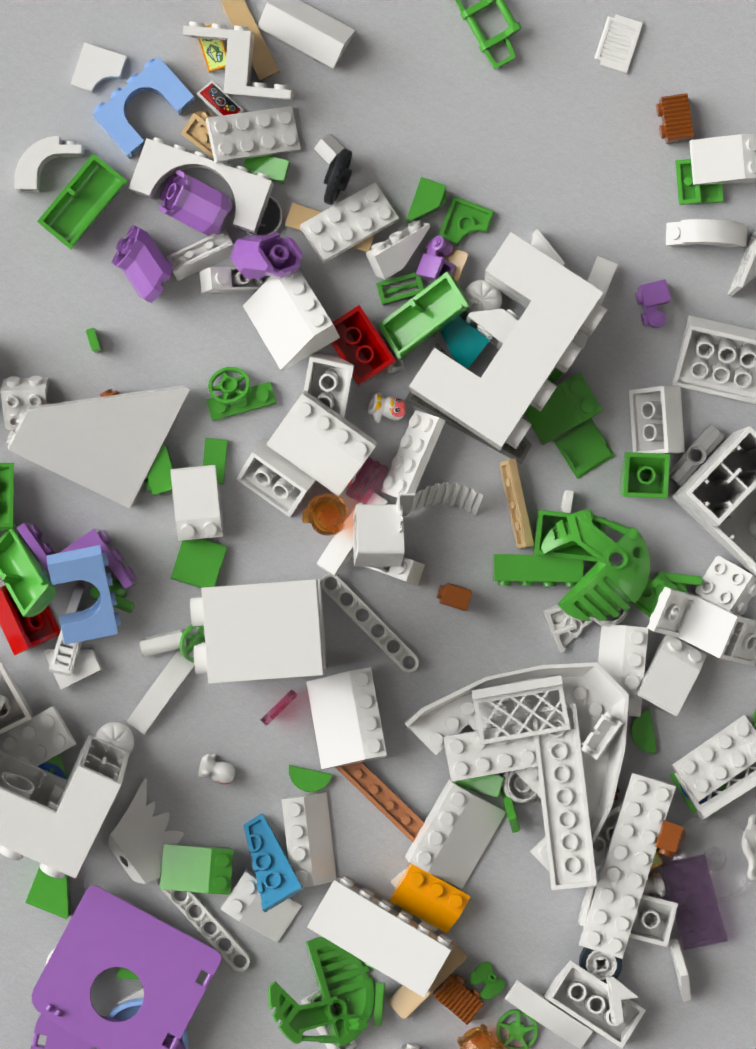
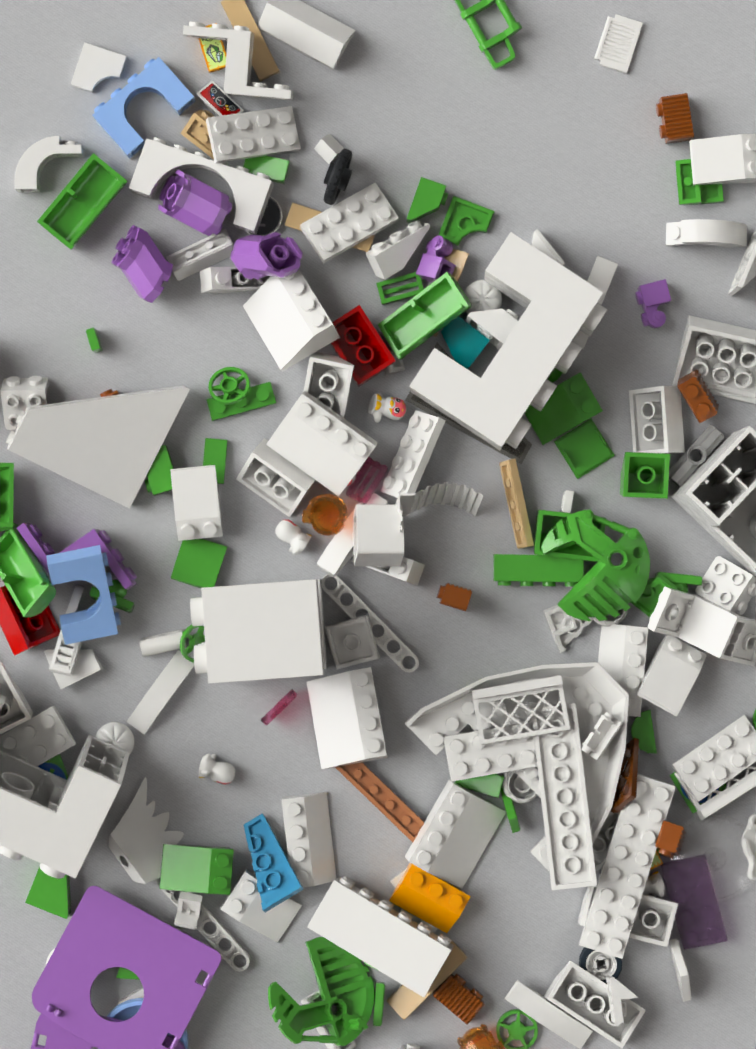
bright green tile [289,765,332,792] -> none
bright green piece [470,961,505,1000] -> none
none -> white bracket [174,891,203,929]
none -> white animal [275,519,312,555]
none -> white tile [324,615,380,669]
none -> reddish brown window [611,738,639,813]
none -> dark orange brick [677,370,719,423]

